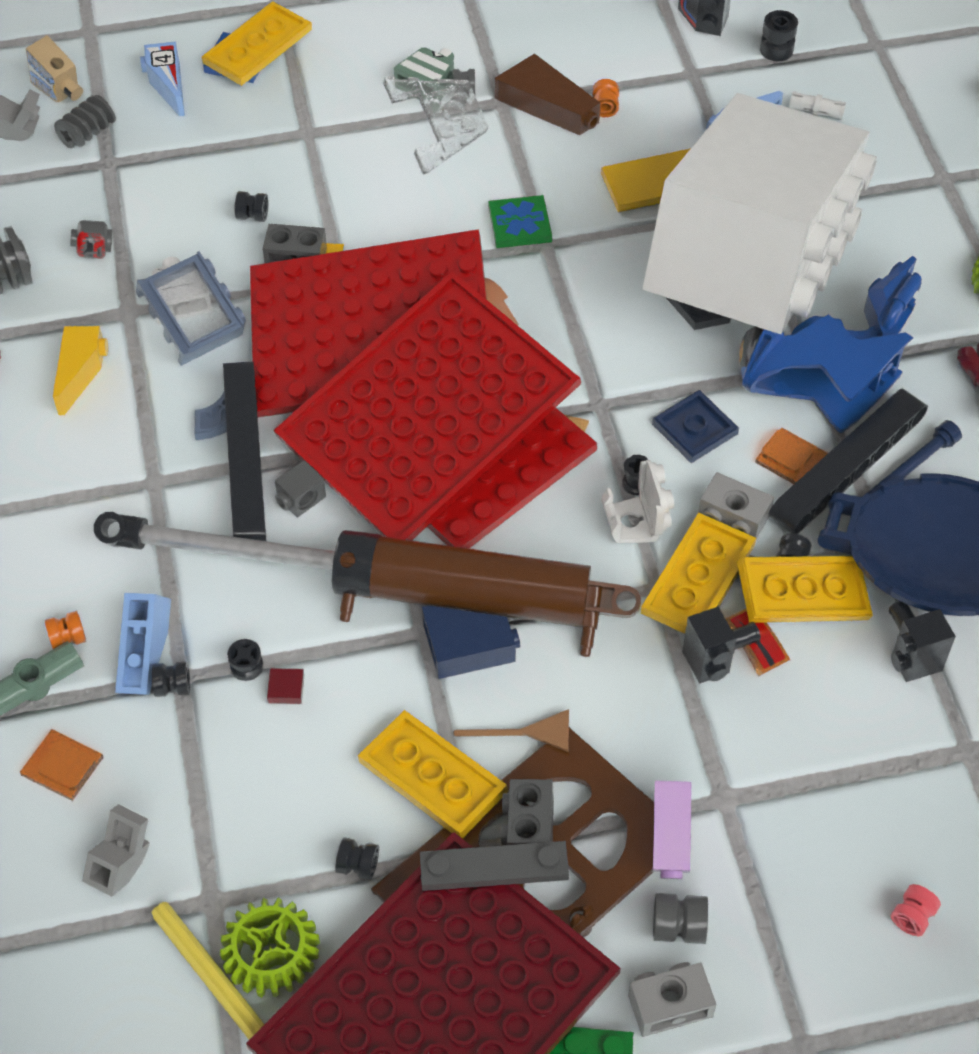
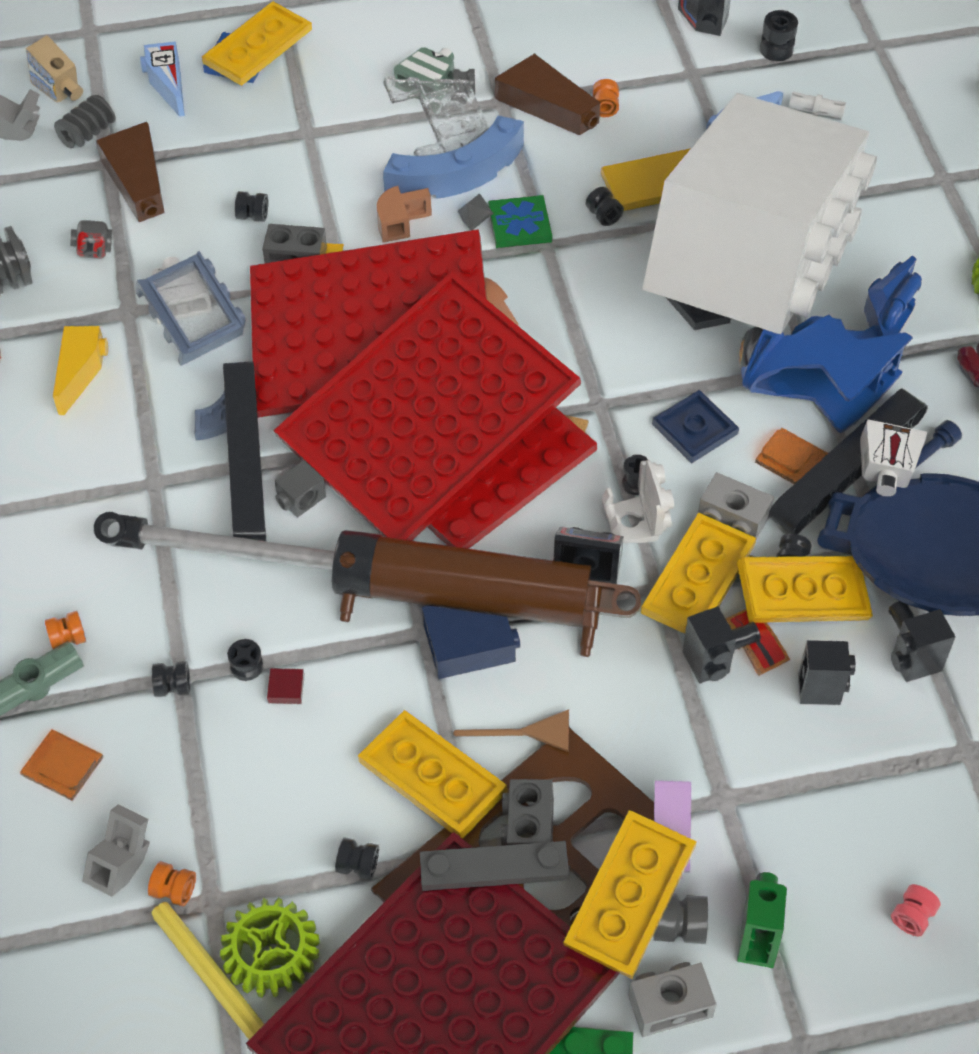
light blue slope [115,593,171,695] -> none
none -> reddish brown slope [96,121,165,222]
none -> orange wheel [148,861,196,907]
none -> nougat brick [377,186,432,243]
none -> medium blue brick [383,115,524,199]
none -> dark grey slope [458,193,494,230]
none -> black slope [553,527,624,584]
none -> yellow plate [563,810,697,979]
none -> black wheel [585,187,624,226]
none -> green torso [737,872,787,968]
none -> black brick [798,640,856,705]
none -> white torso [860,419,927,496]

